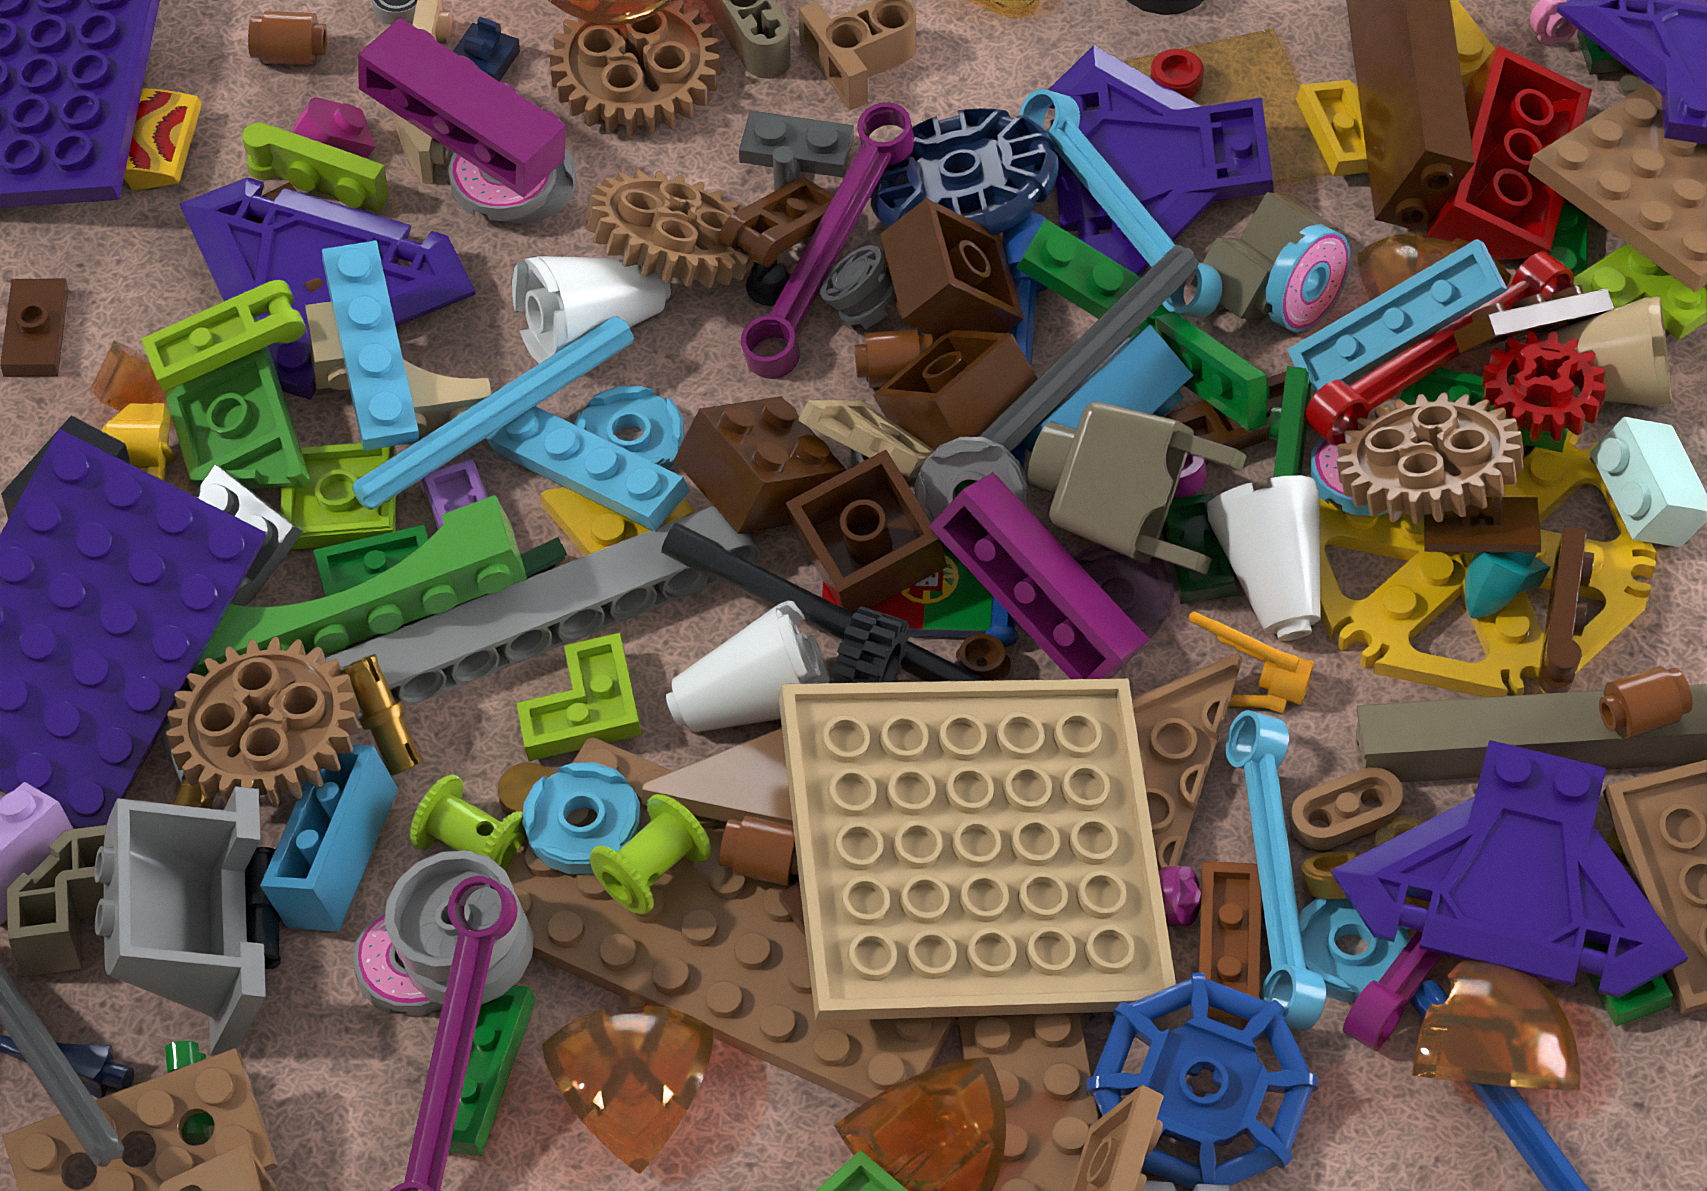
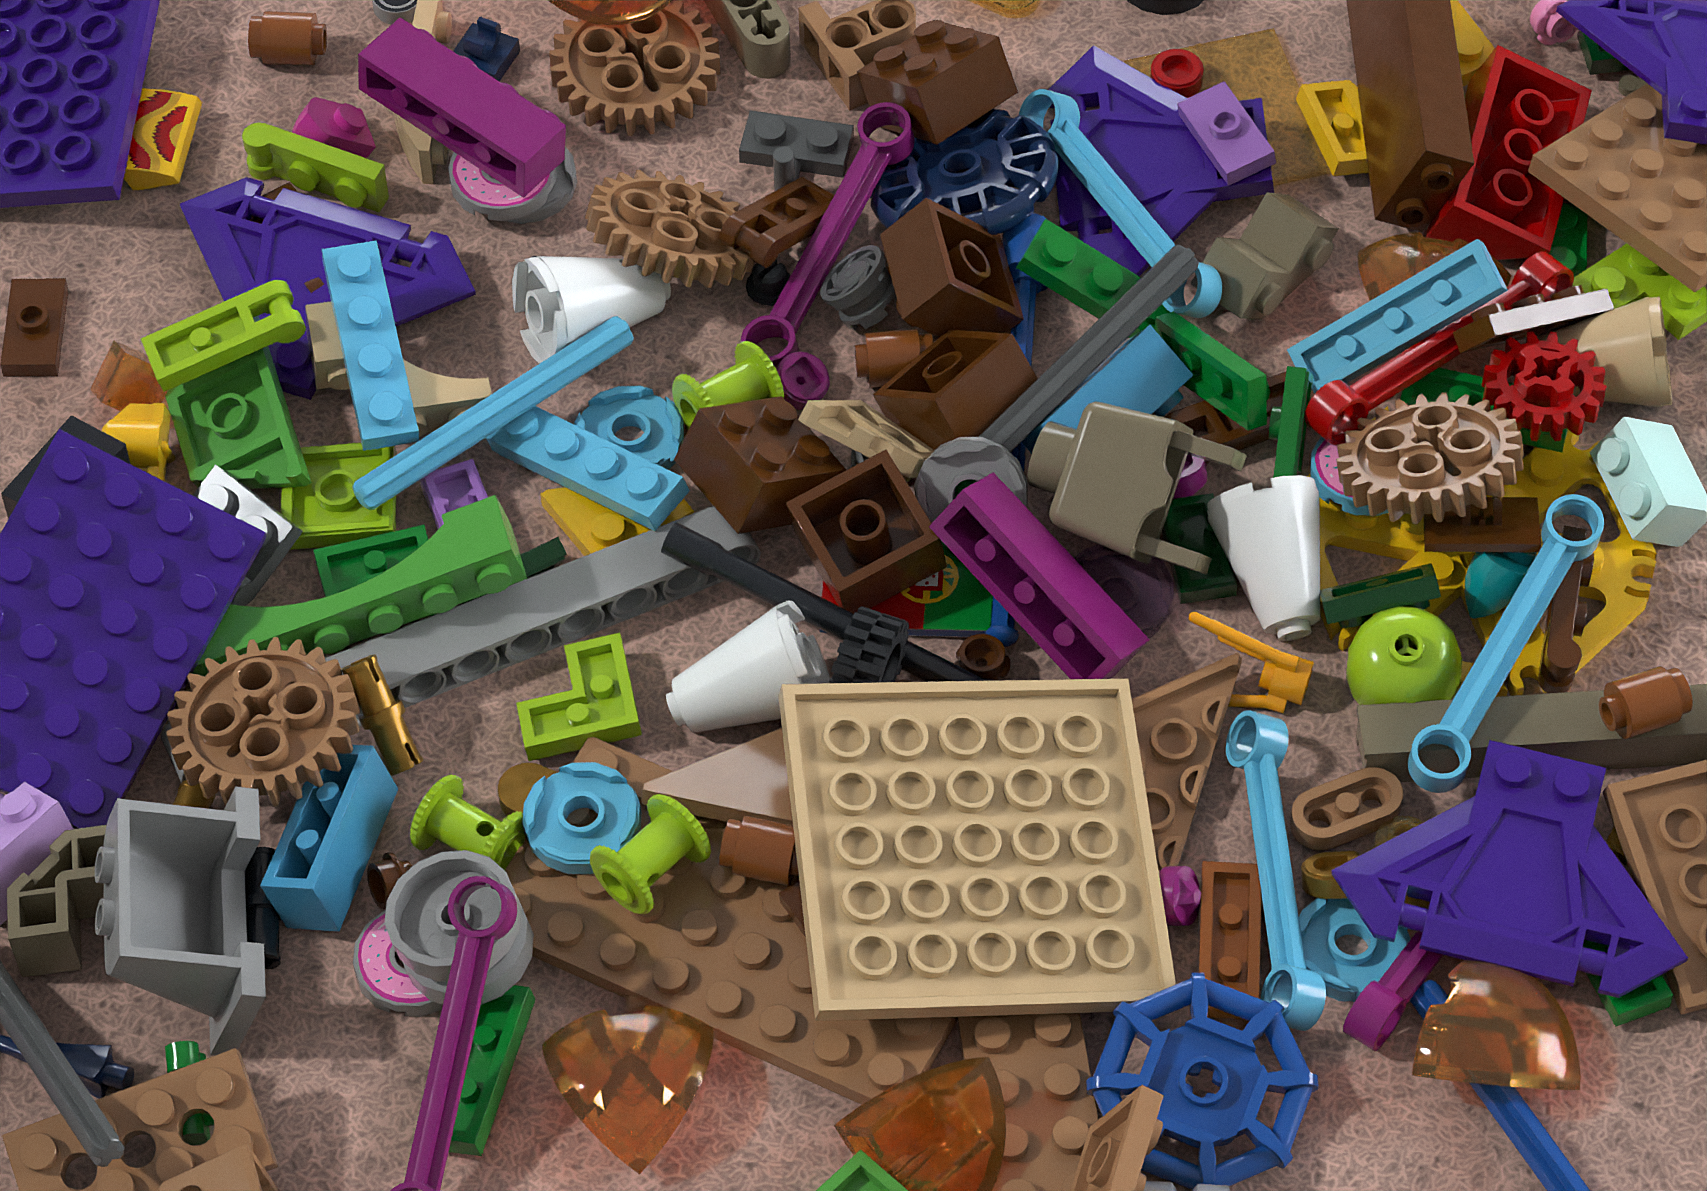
tile [1266,224,1350,333] -> none
none -> reddish brown plate [367,852,412,909]
none -> lime hose [672,341,784,430]
none -> magenta tile [776,352,830,410]
none -> reddish brown brick [857,20,1018,144]
none -> medium lavender plate [1177,81,1276,186]
none -> dark green plate [1320,563,1441,628]
none -> lime cylinder [1346,606,1463,705]
none -> medium azure piece [1408,494,1604,793]

